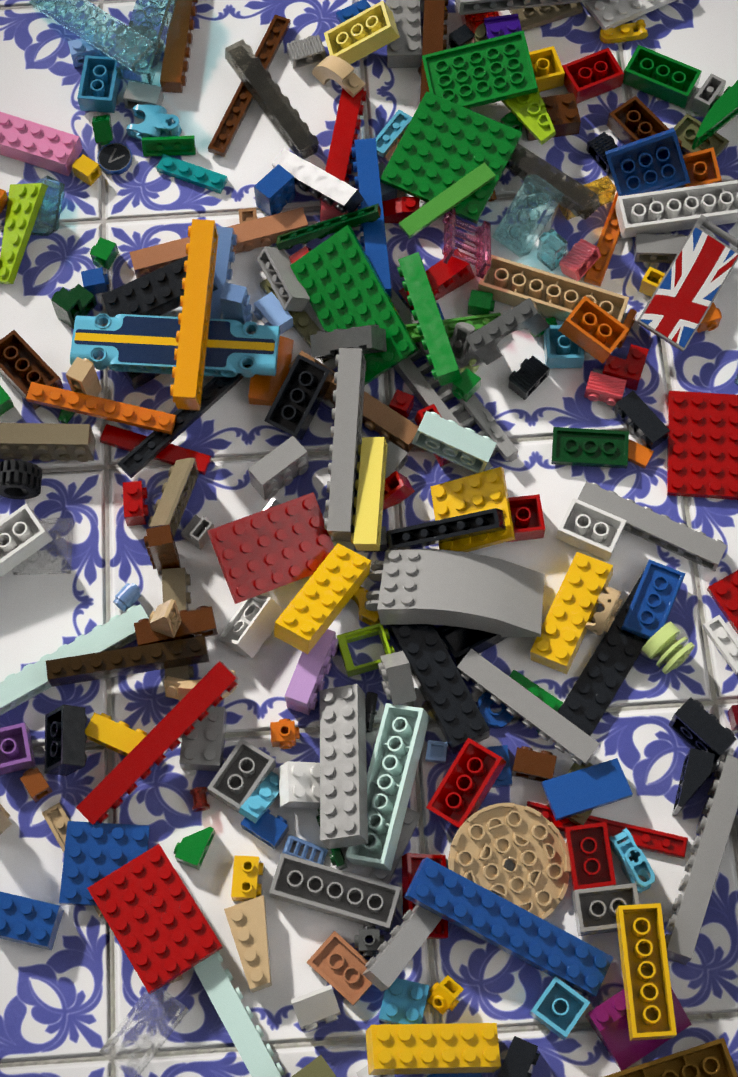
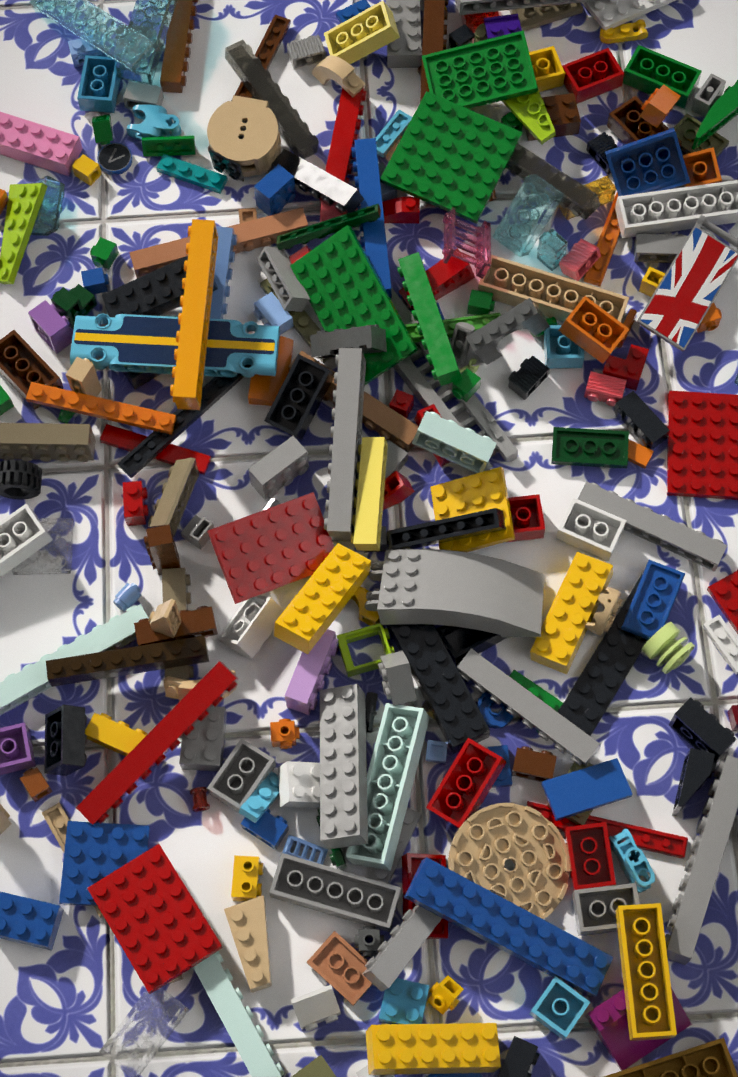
green slope [174,827,216,870] -> none
medium blue brick [220,282,253,334] -> none
bright green tile [399,162,496,239] -> none
none -> medium lavender brick [28,300,73,354]
none -> tan piece [207,95,281,182]
none -> orange brick [640,85,681,128]

